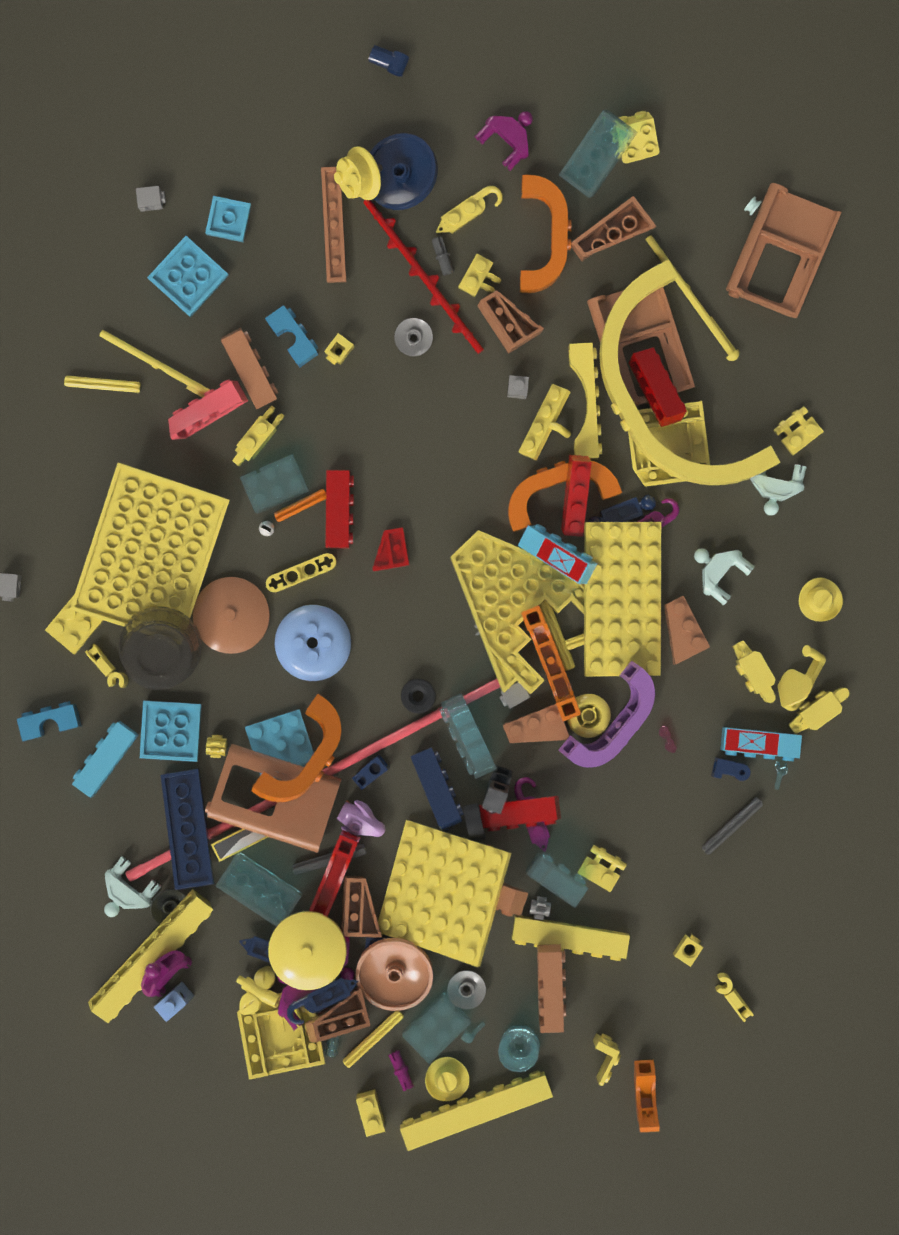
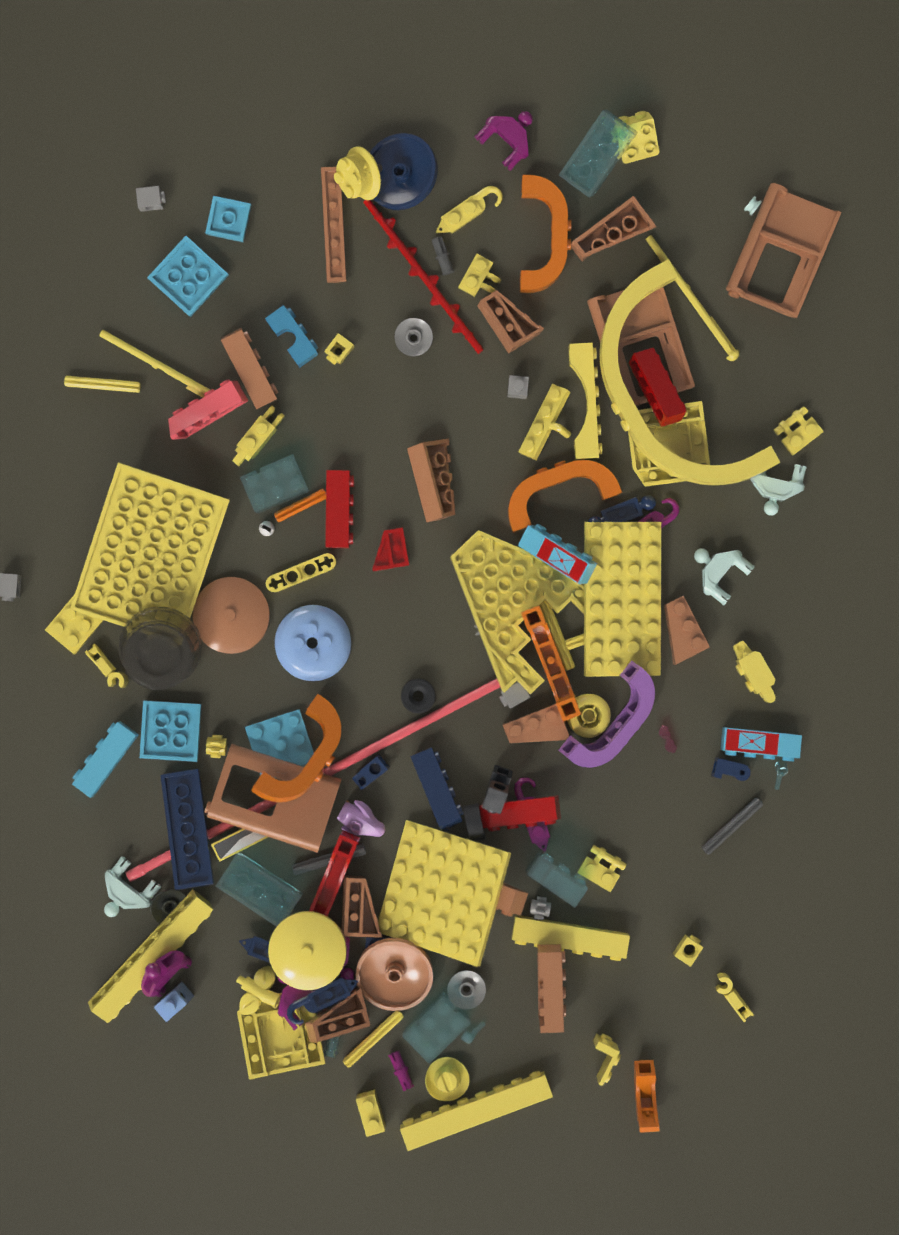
dark azure arch [17,701,82,741] -> none
dark blue piece [368,45,410,77] -> none
clear light blue brick [439,693,497,779] -> none
clear light blue wheel [498,1025,540,1072] -> none
red brick [561,455,592,537] -> none
light yellow piece [778,645,826,711] -> none
light yellow hinge [788,687,850,734] -> none
light yellow hat [799,578,843,622] -> none
none -> nougat wedge [407,439,455,522]

